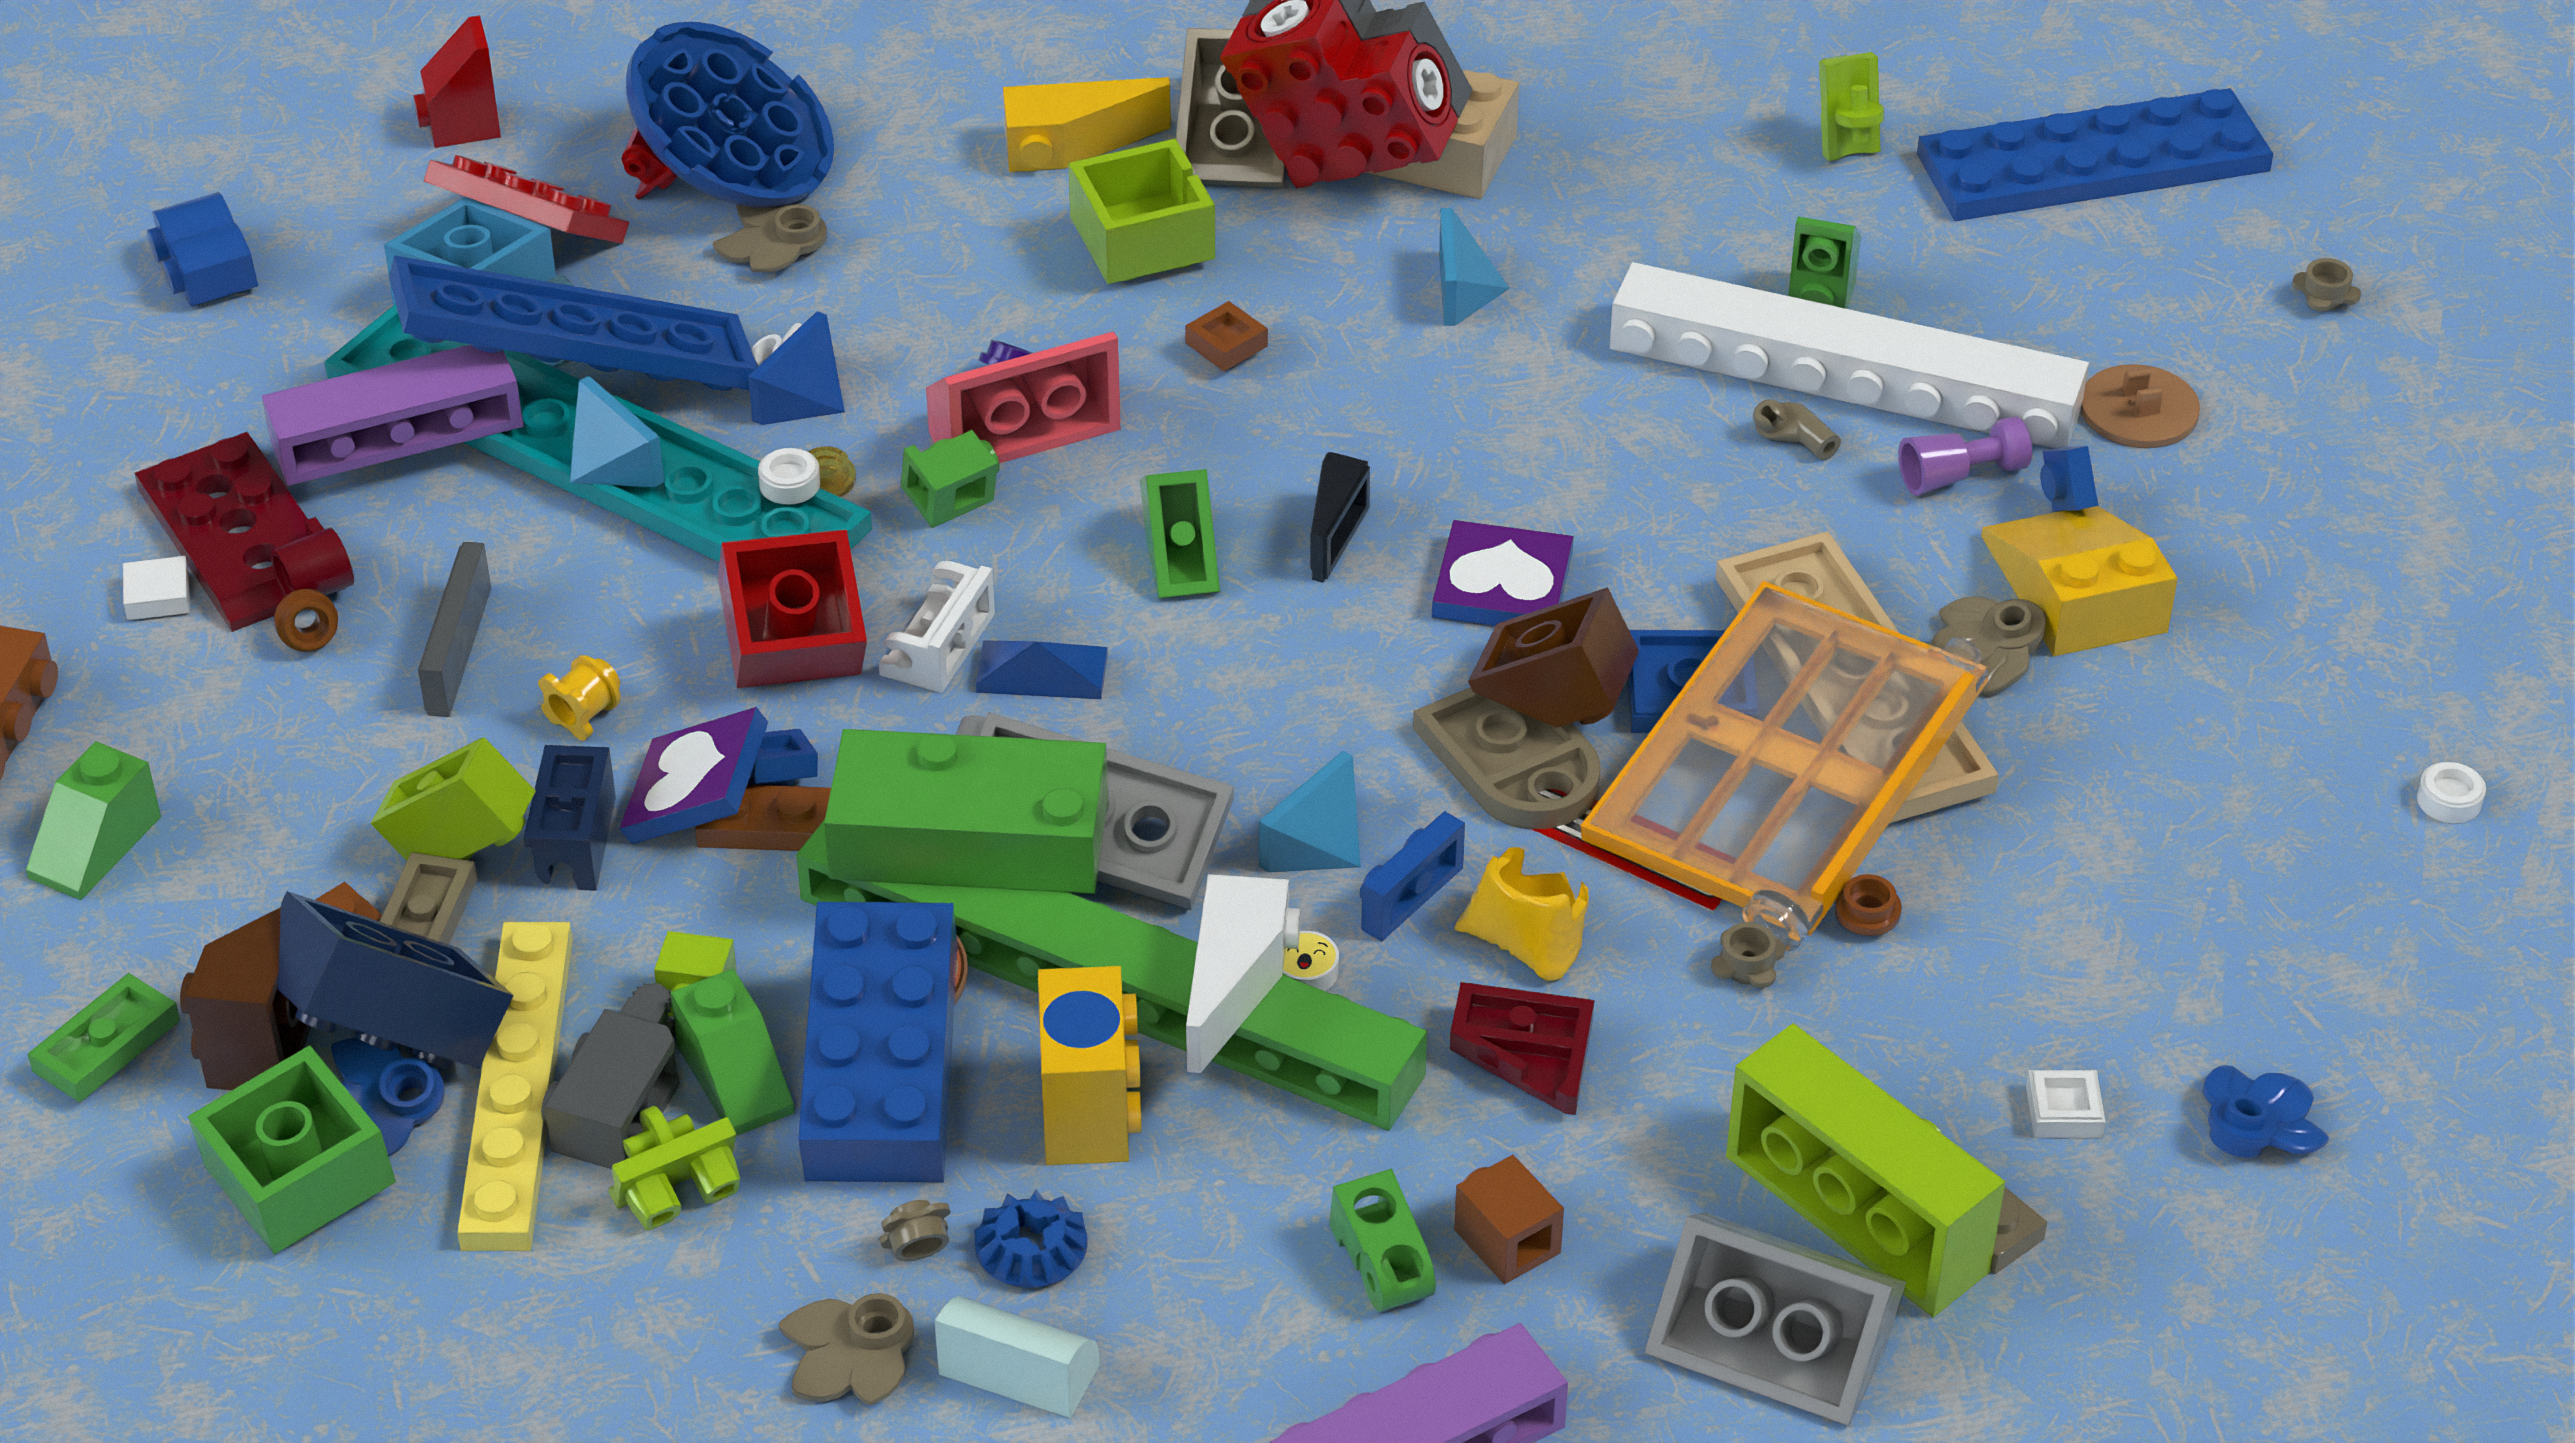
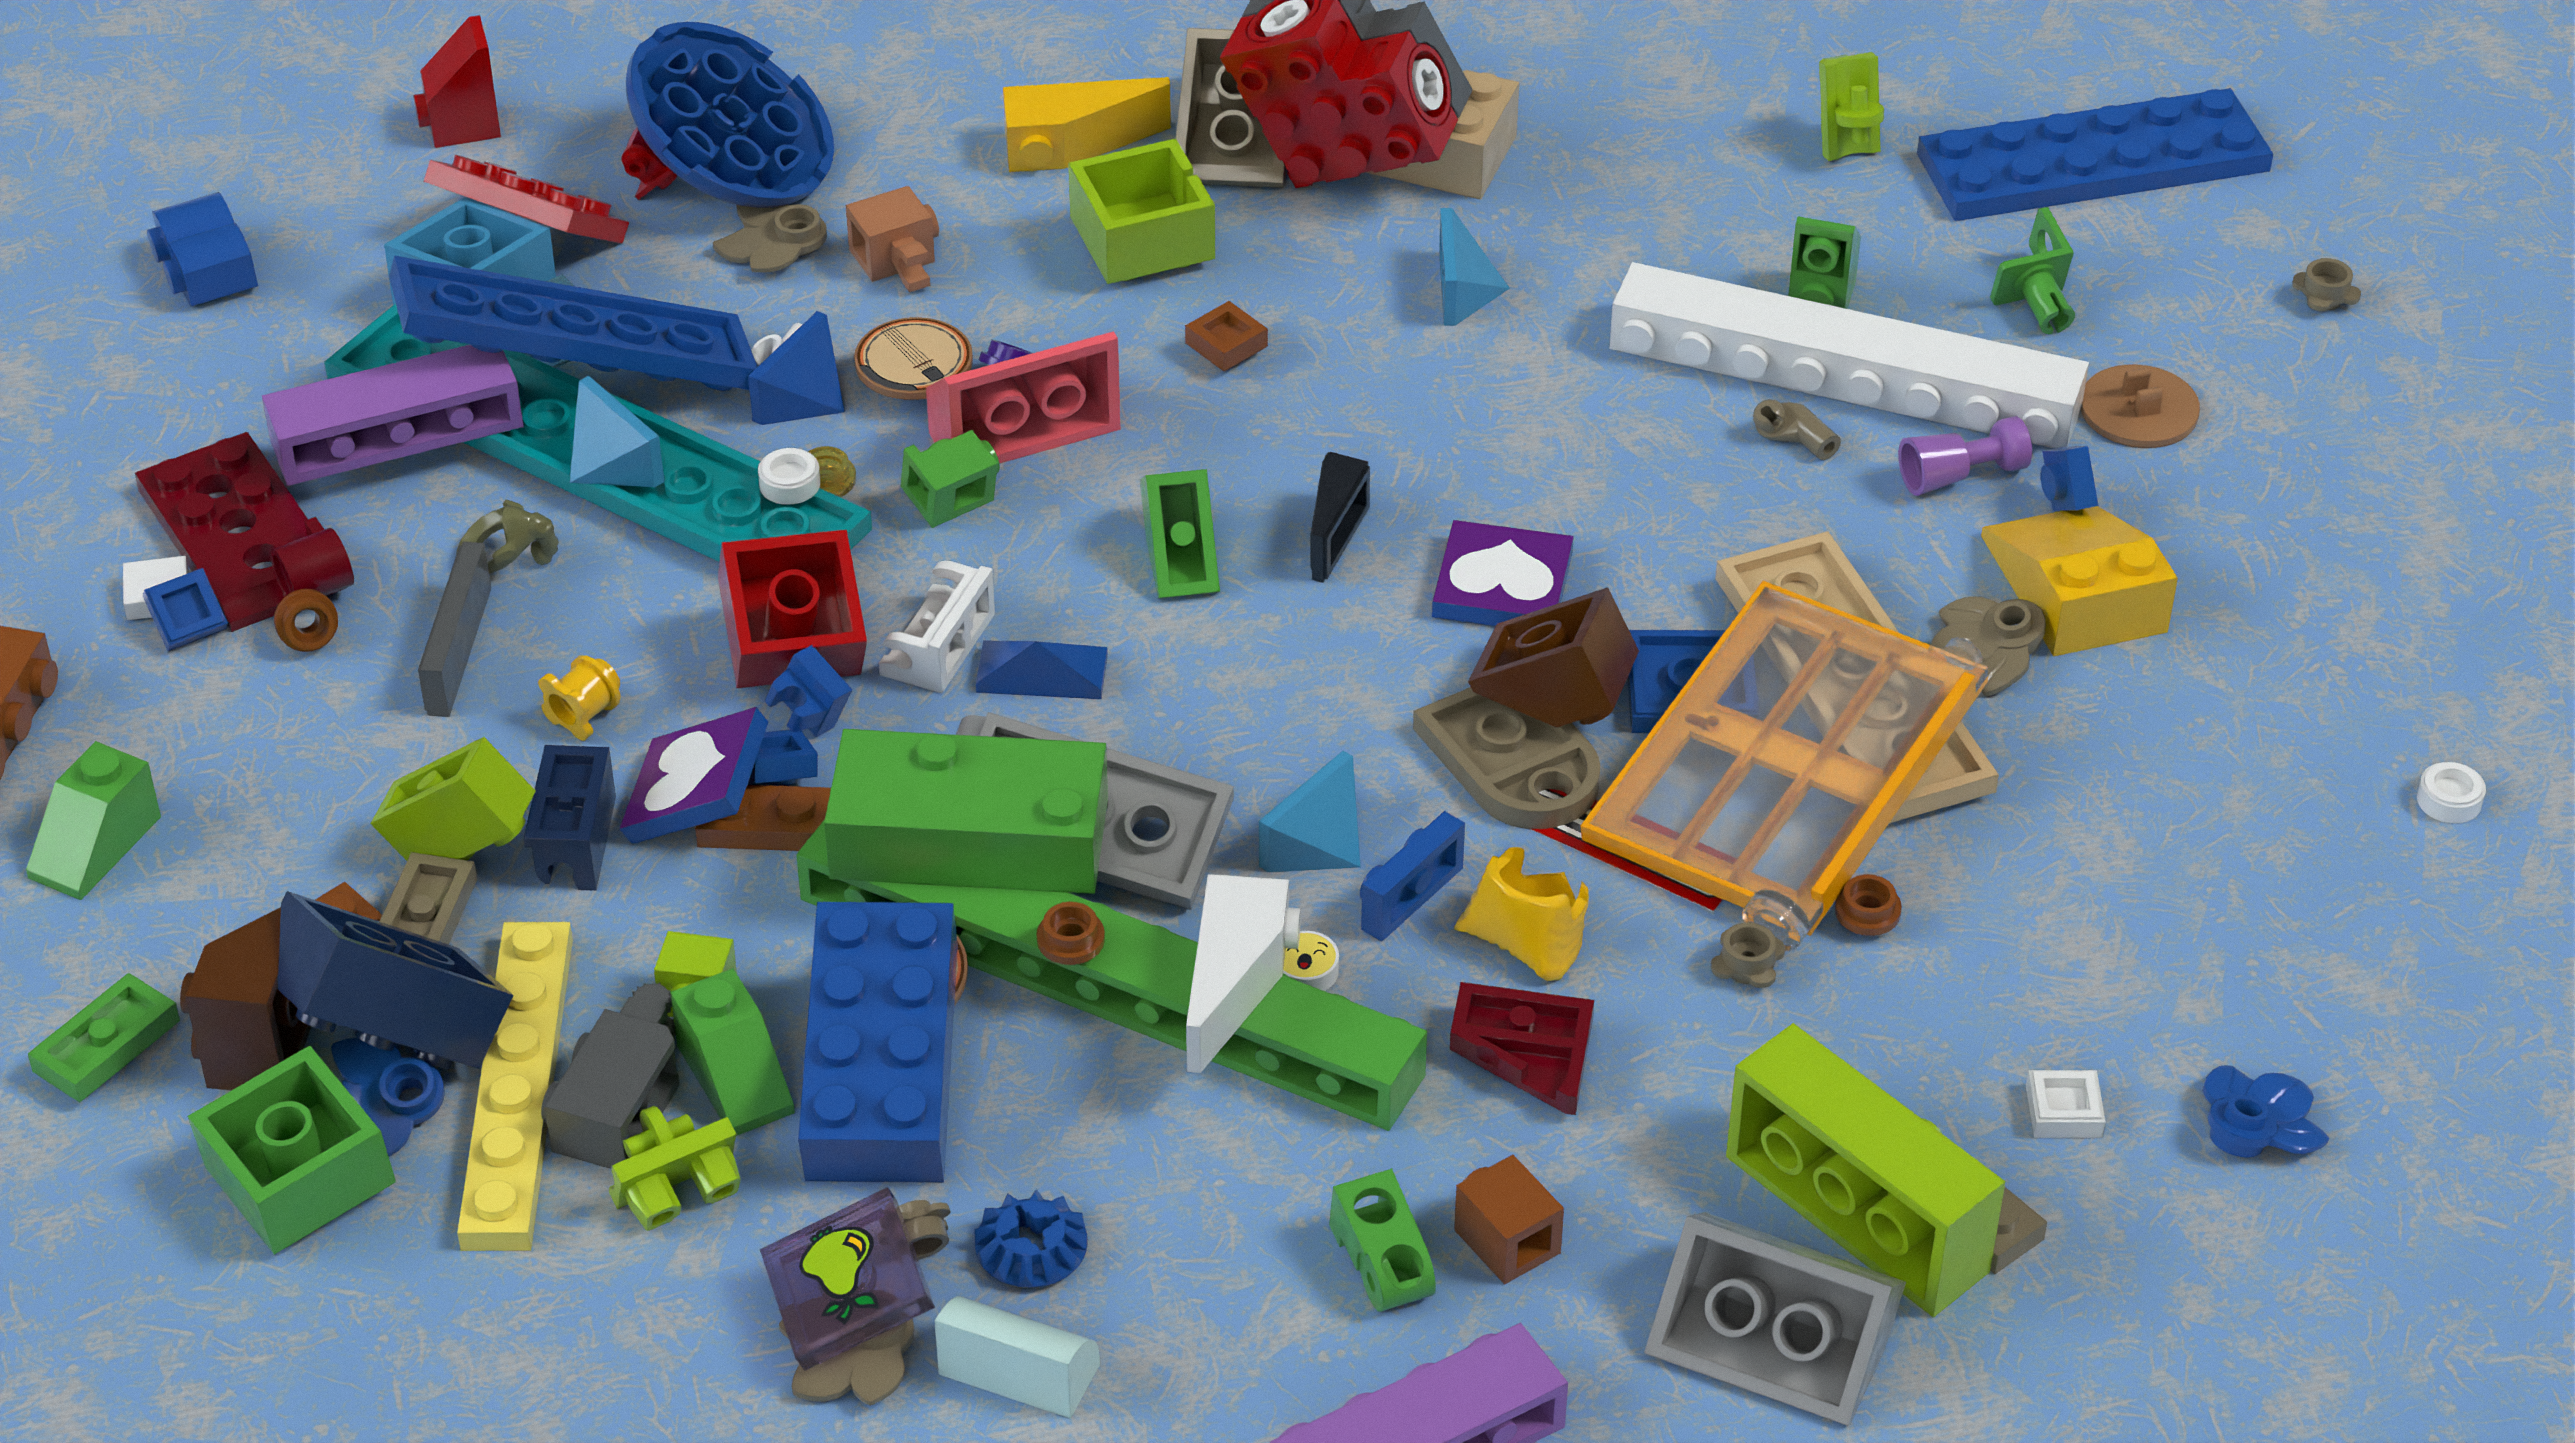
yellow brick [1038,966,1142,1165] -> none
none -> blue tile [143,568,228,651]
none -> olive piece [456,500,559,574]
none -> clear purple tile [760,1187,935,1371]
none -> blue tile [765,645,852,737]
none -> nougat brick [846,186,939,292]
none -> piece [854,317,973,400]
none -> dark orange plate [1037,902,1105,965]
none -> bright green bracket [1990,207,2075,335]

